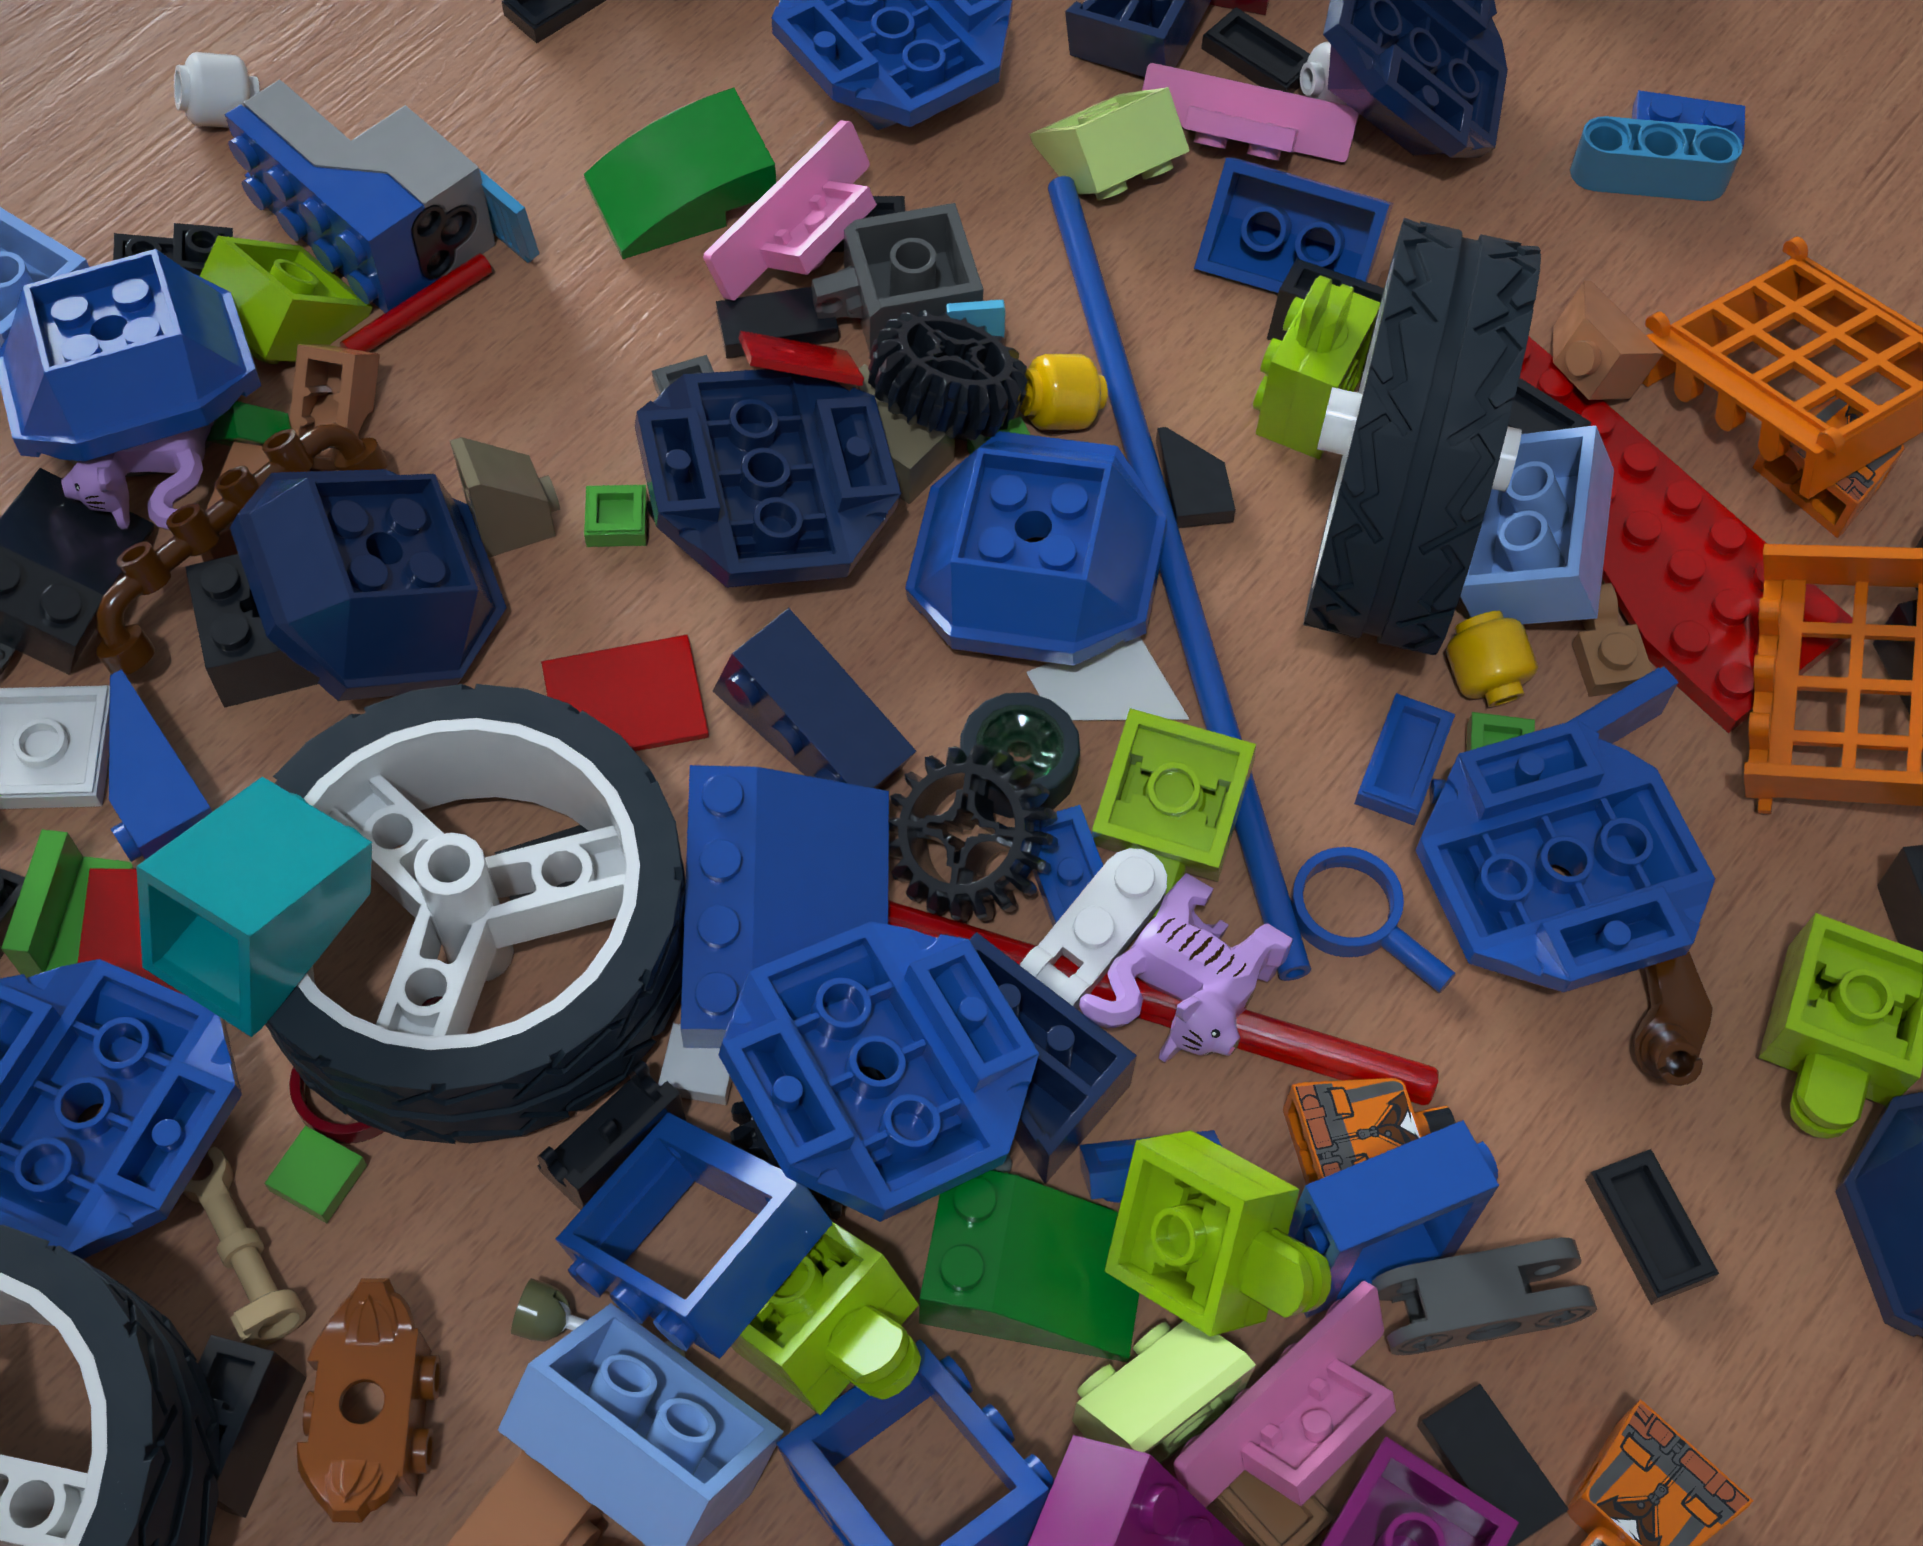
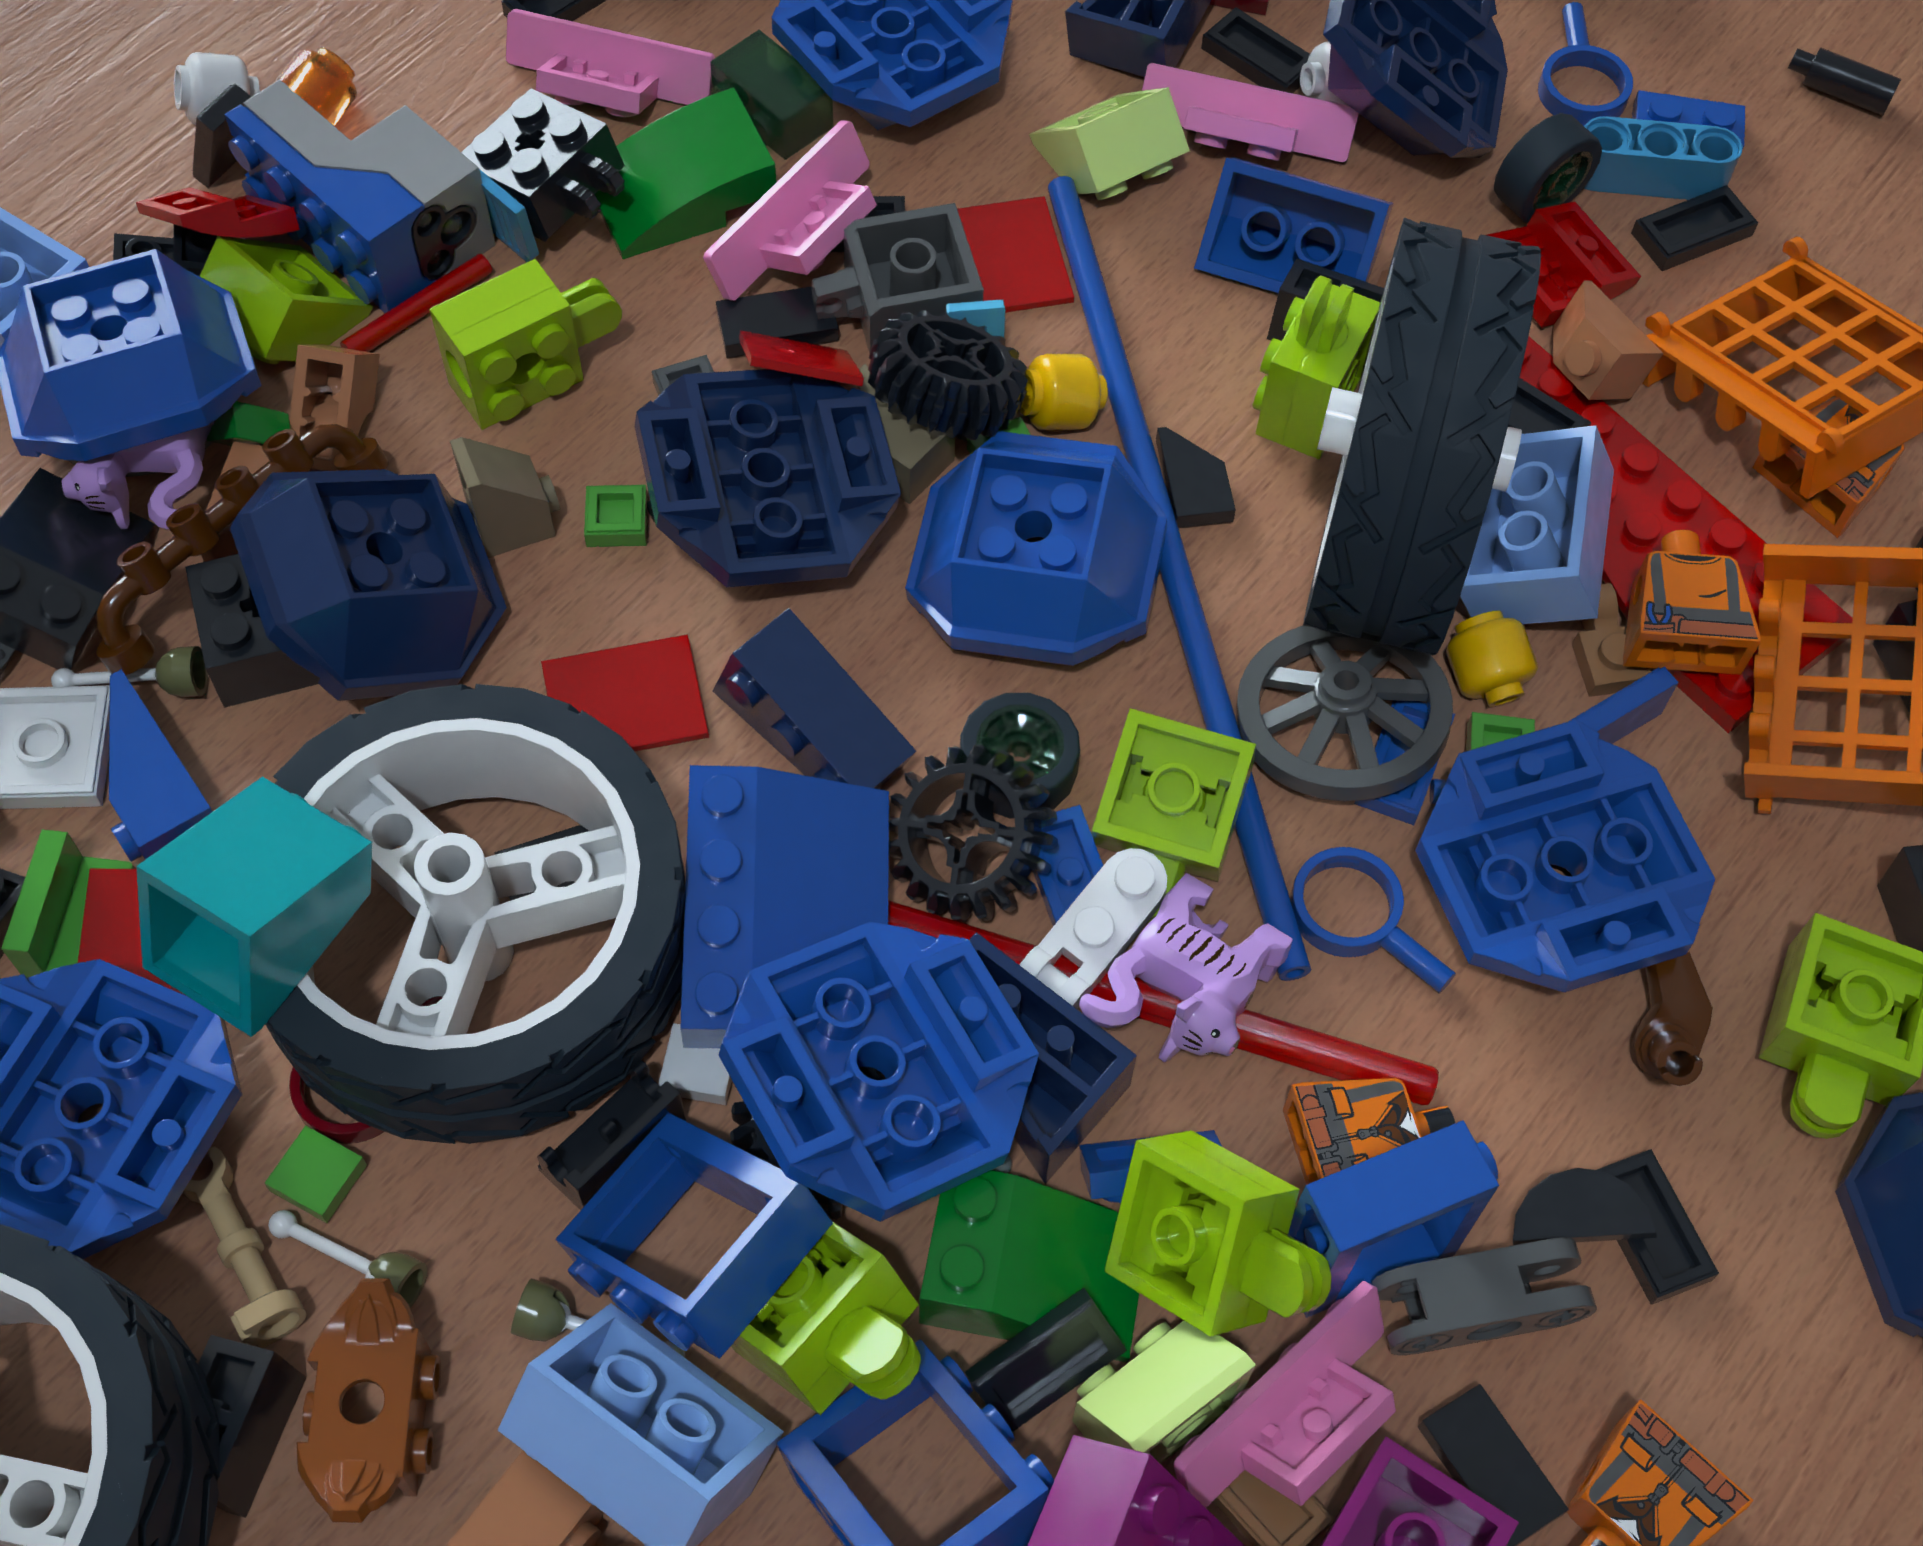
white sticker [1026,636,1190,720] -> none
none -> olive hinge [51,646,208,697]
none -> red slope [136,187,300,238]
none -> black tile [192,84,251,188]
none -> hinge [268,1210,427,1308]
none -> clear orange head [275,47,357,126]
none -> lime brick [430,259,622,430]
none -> black hinge [462,88,625,242]
none -> bright pink bracket [506,9,715,117]
none -> clear green brick [710,30,833,160]
none -> red piece [957,196,1074,313]
none -> black tile [965,1288,1127,1432]
none -> dark grey wheel [1237,625,1453,801]
none -> red slope [1487,201,1641,328]
none -> black wheel [1494,113,1602,223]
none -> black tile [1513,1168,1657,1245]
none -> blue piece [1538,2,1633,126]
none -> orange torso [1623,530,1761,675]
none -> black tile [1631,185,1758,271]
none -> black cylinder [1788,47,1901,116]

